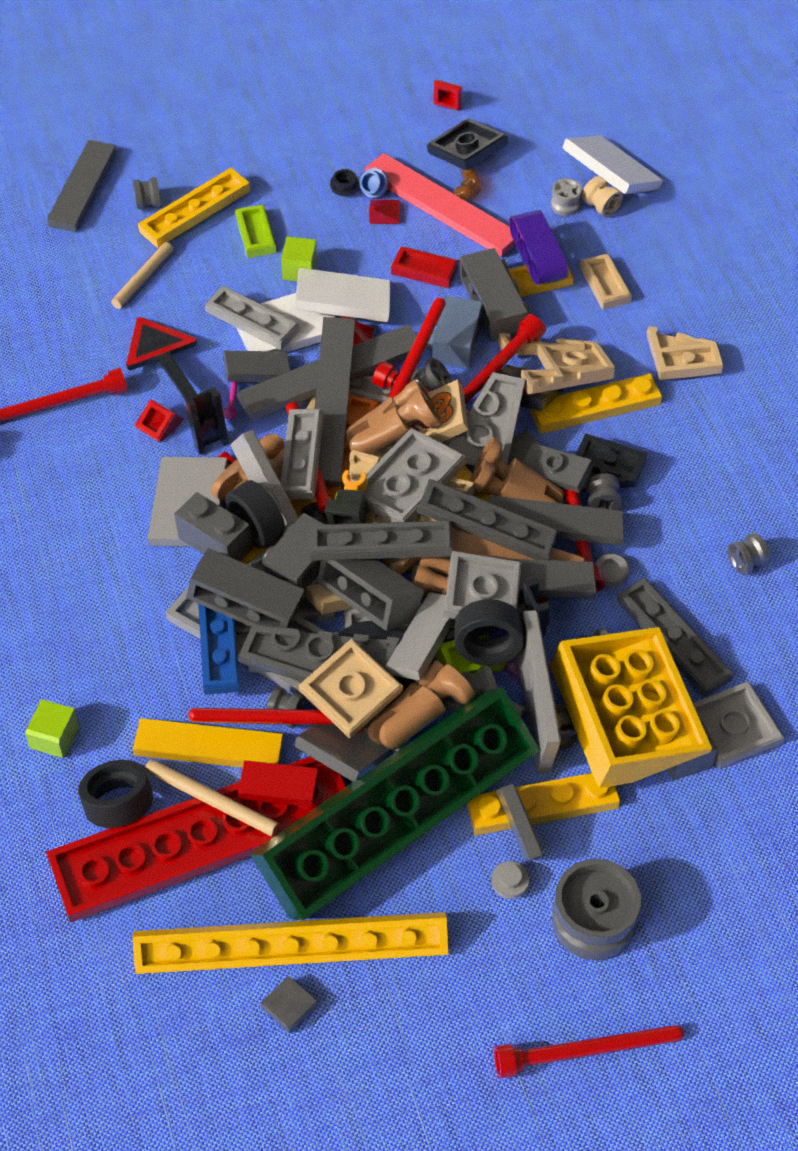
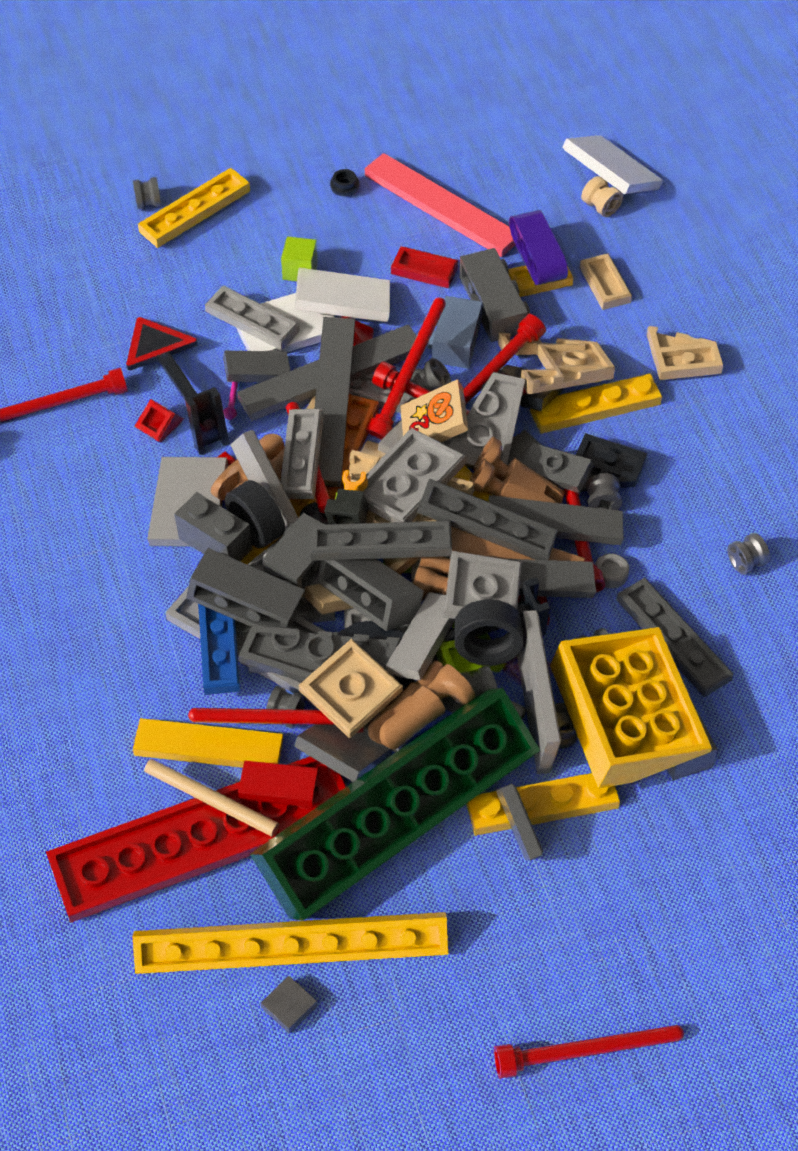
lime piece [25,699,79,758] -> none
dark grey tile [47,140,117,232] -> none
black tyre [78,759,154,828] -> none
tan bar [111,242,174,309] -> none
lime tile [235,204,277,258] -> none
medium nougat piece [345,379,441,455] -> none
plate [359,168,388,198] -> none
red slope [369,200,400,224] -> none
black tile [426,118,509,171] -> none
red slope [433,79,462,111] -> none
clear orange arm [454,167,482,201] -> none
light grey plate [491,861,529,899] -> none
light grey wheel [551,178,582,216] -> none
dark grey wheel [552,859,641,960] -> none
light grey tile [693,681,784,769] -> none

